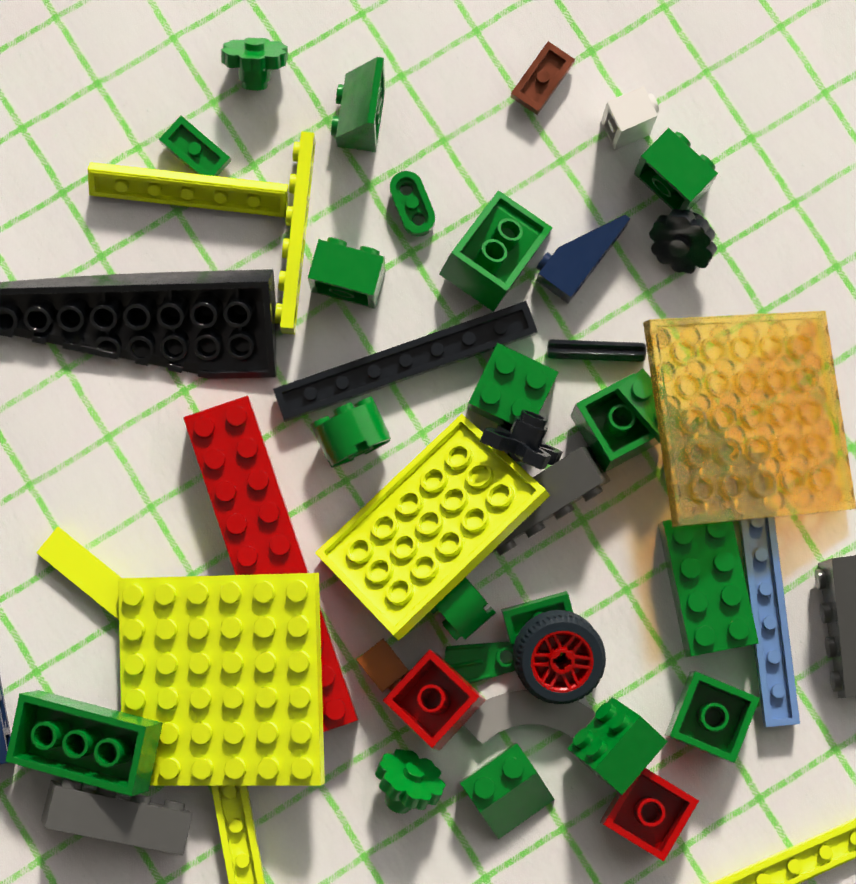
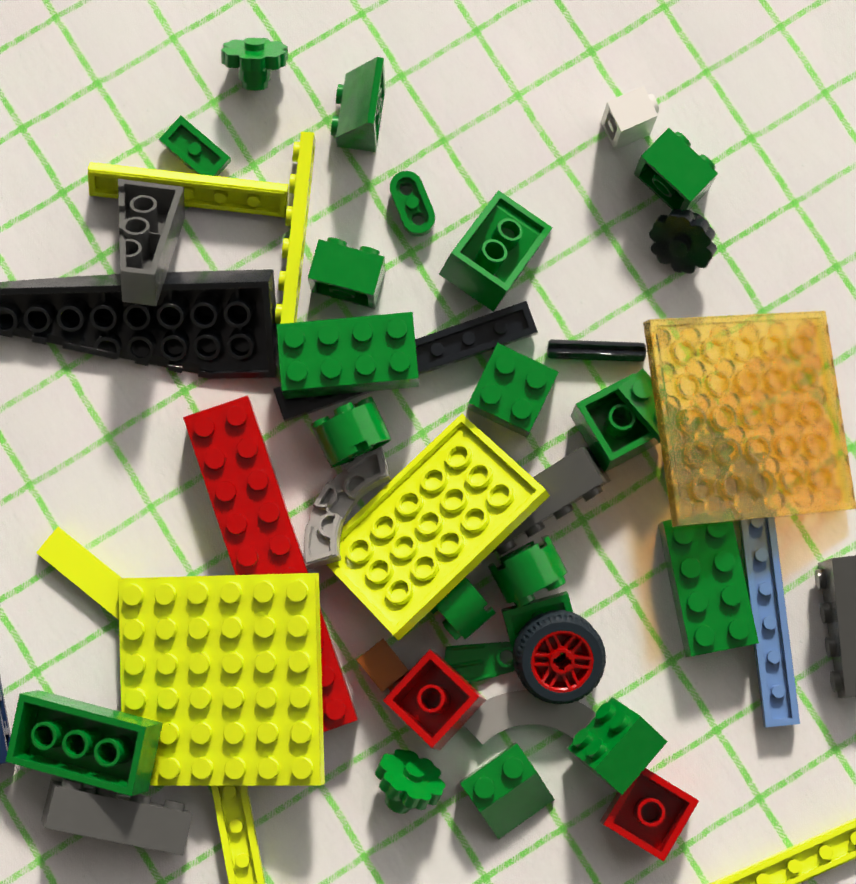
black plant [480,410,563,470] -> none
copper plate [510,41,575,115] -> none
dark blue slope [536,215,630,304] -> none
green brick [665,671,760,763] -> none
none -> dark grey wedge [118,179,185,306]
none -> green brick [276,312,419,399]
none -> light grey tile [304,447,391,570]
none -> green brick [488,535,568,608]

